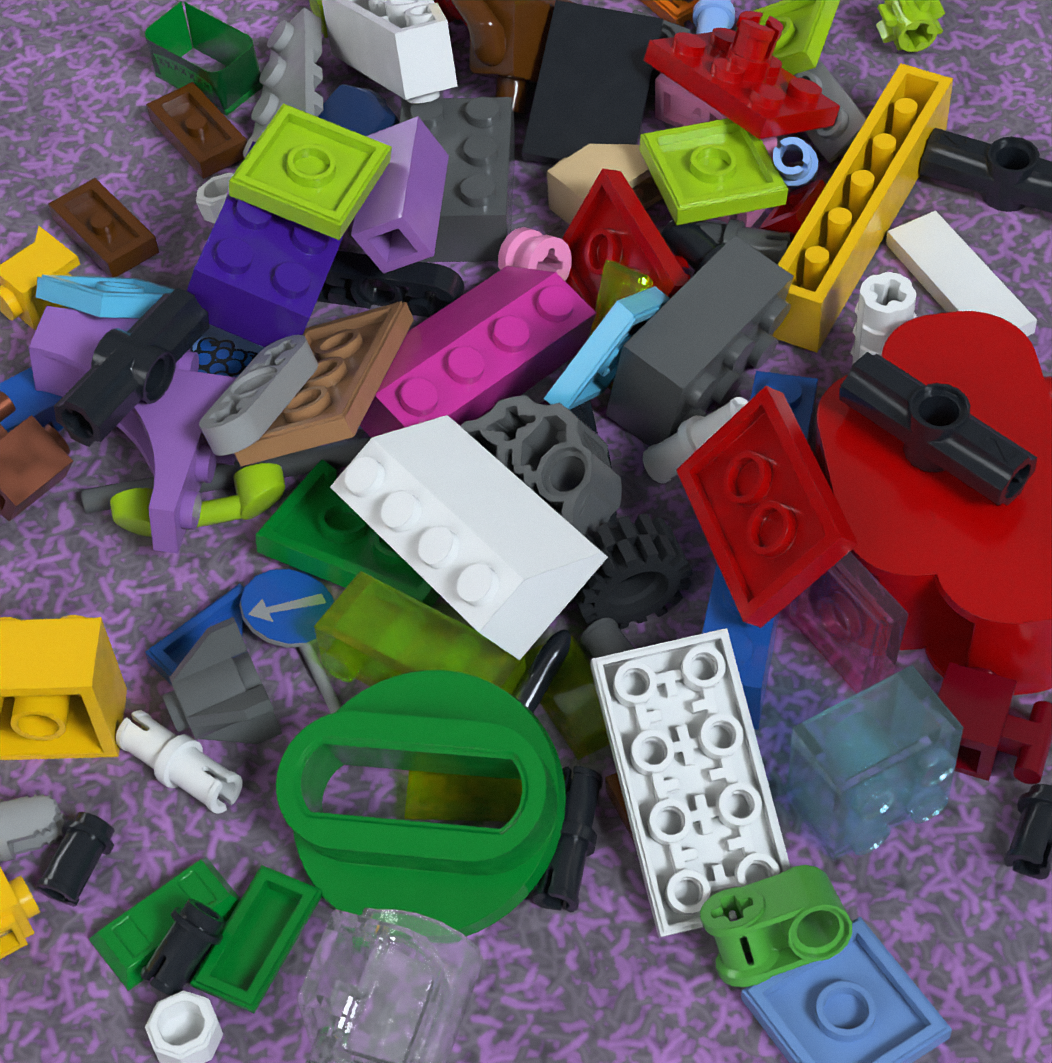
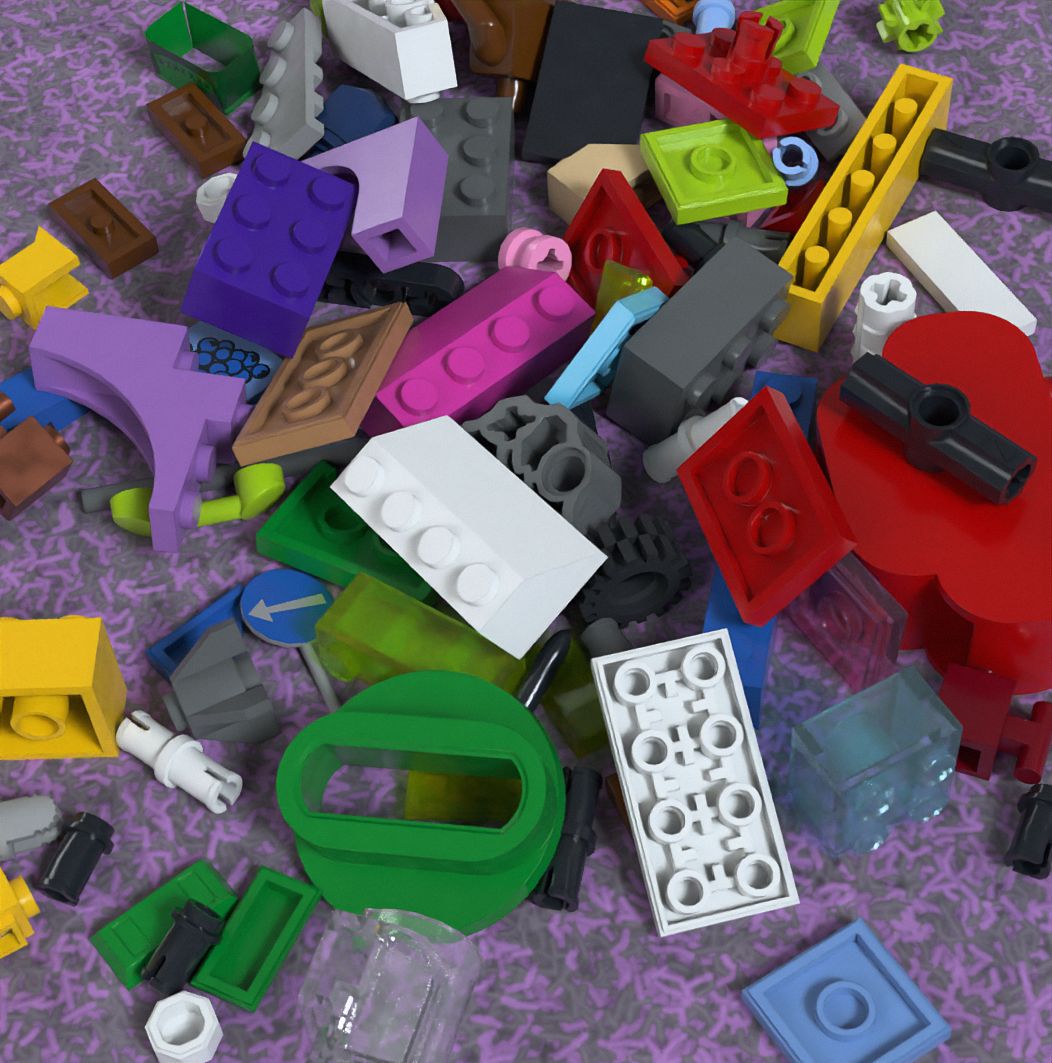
medium azure tile [36,274,175,318] -> none
black piece [54,288,210,447] -> none
light grey beam [199,335,319,456] -> none
lime tile [229,103,392,240] -> none
bright green piece [700,865,852,987] -> none

